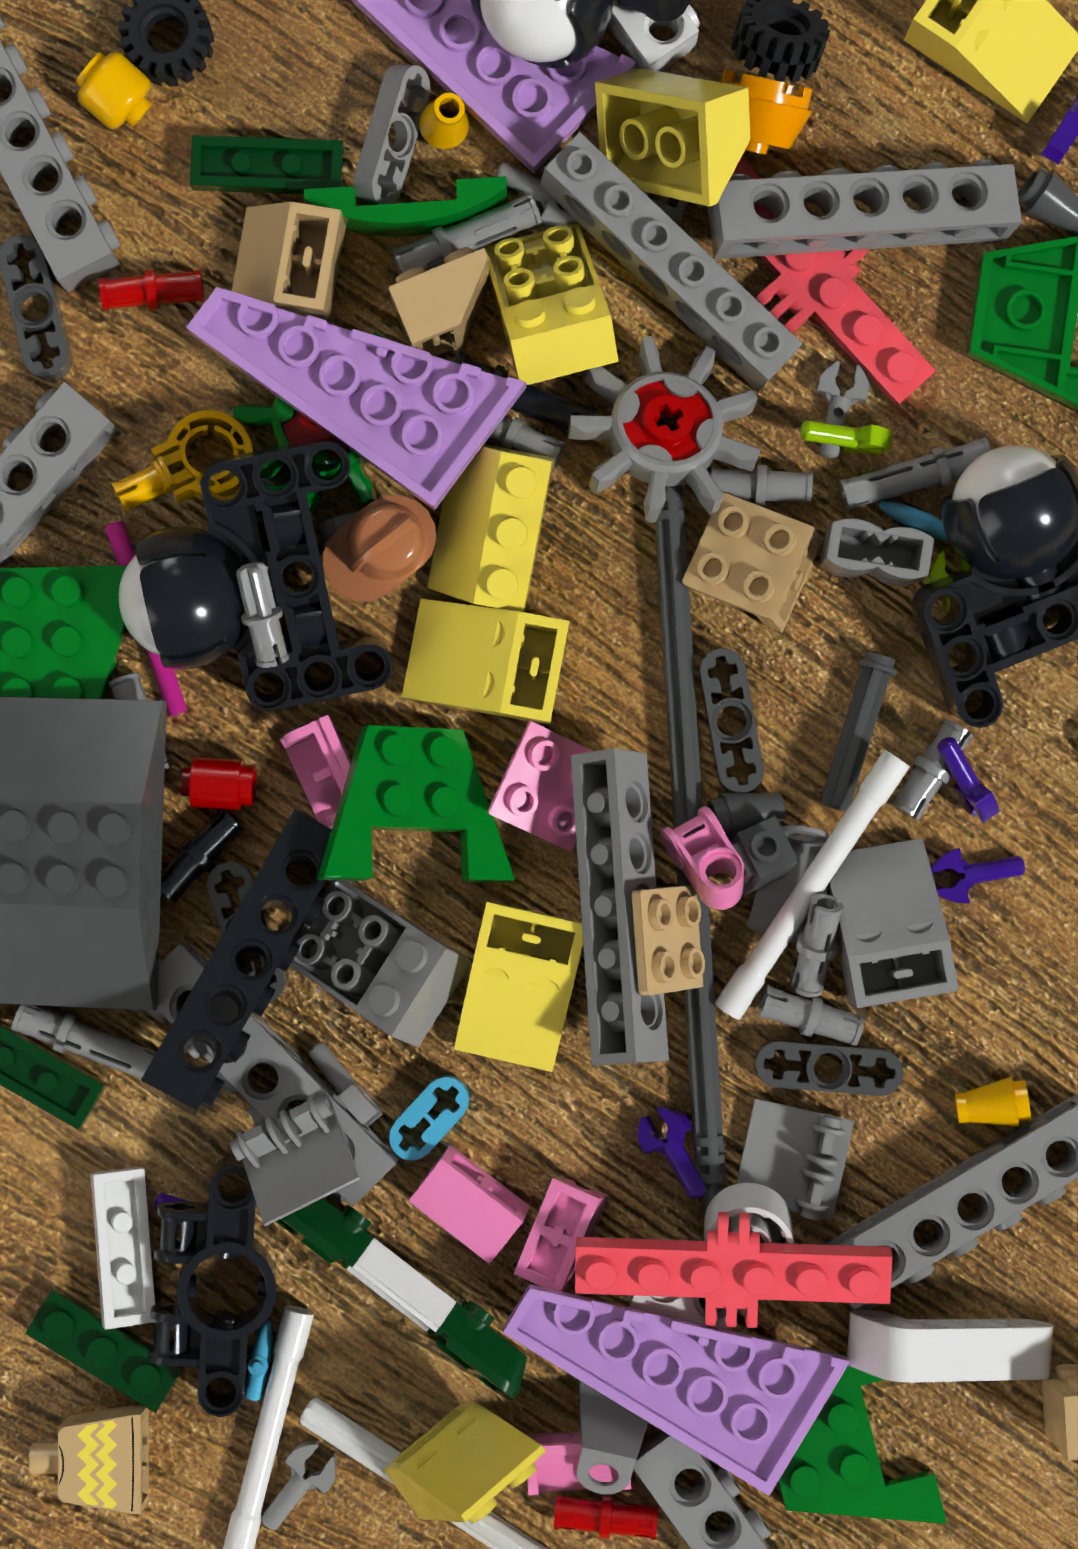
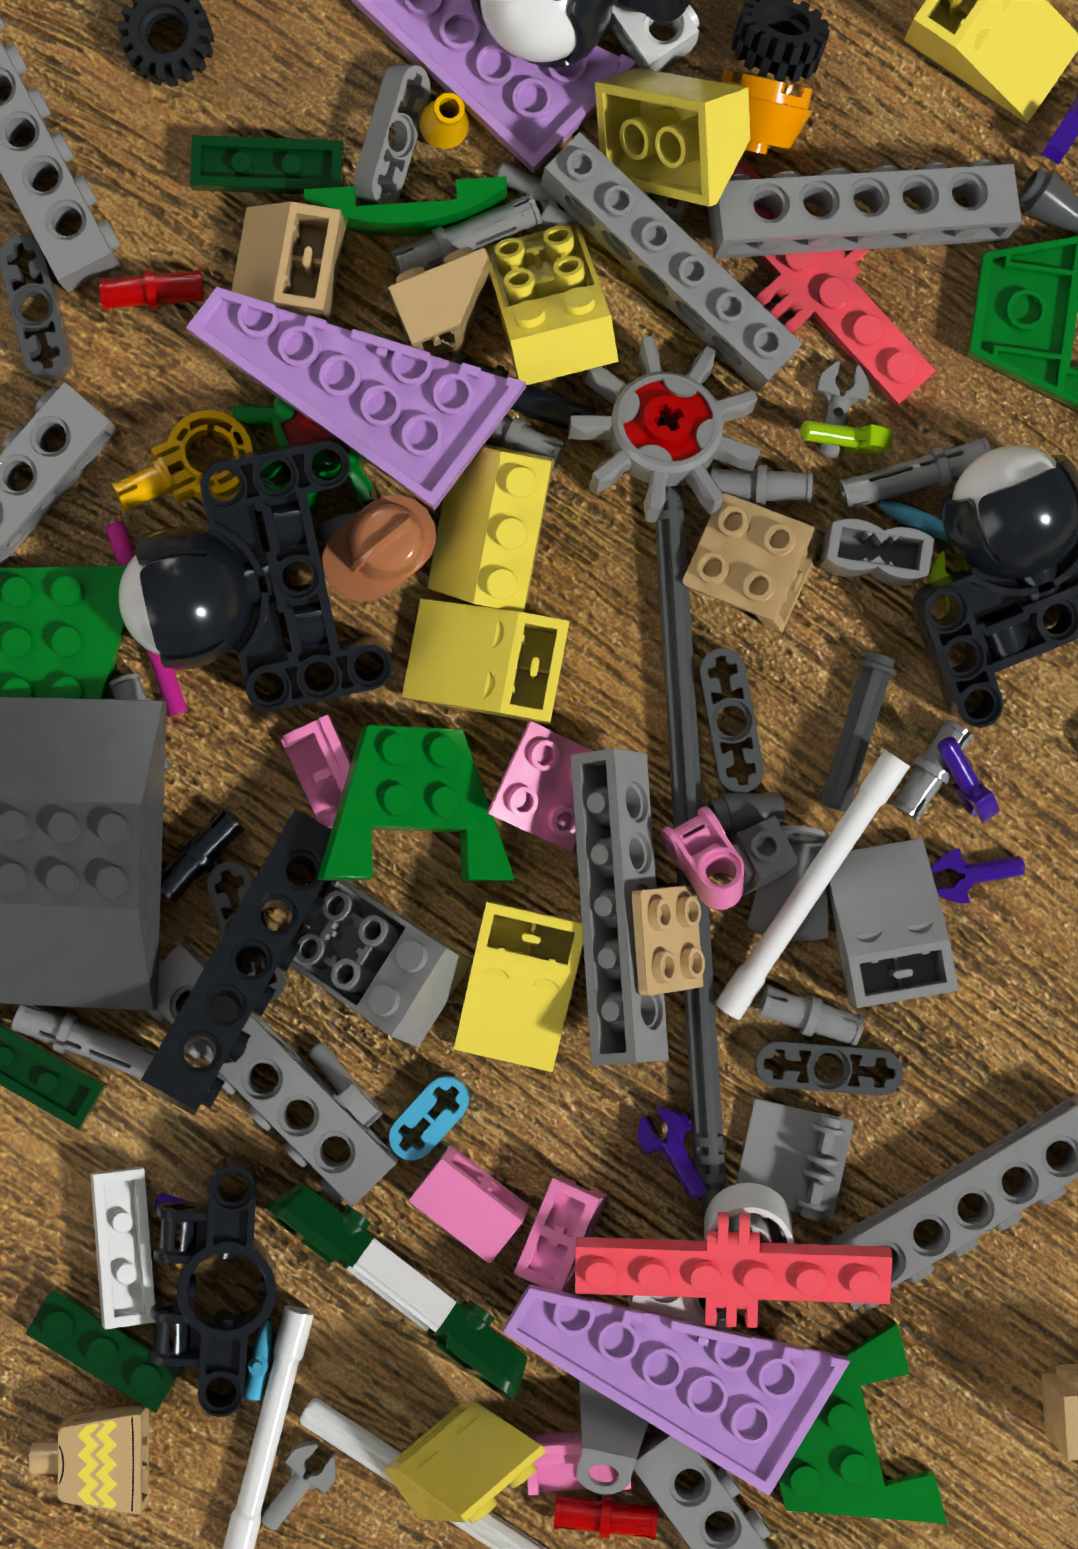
yellow head [75,52,152,129] -> none
red brick [181,757,257,810] -> none
light grey hinge [230,1095,360,1226] -> none
light grey axle [236,562,289,668] -> none
light grey pin [791,894,843,997] -> none
white beam [847,1310,1053,1383] -> none
yellow cone [955,1076,1031,1127] -> none

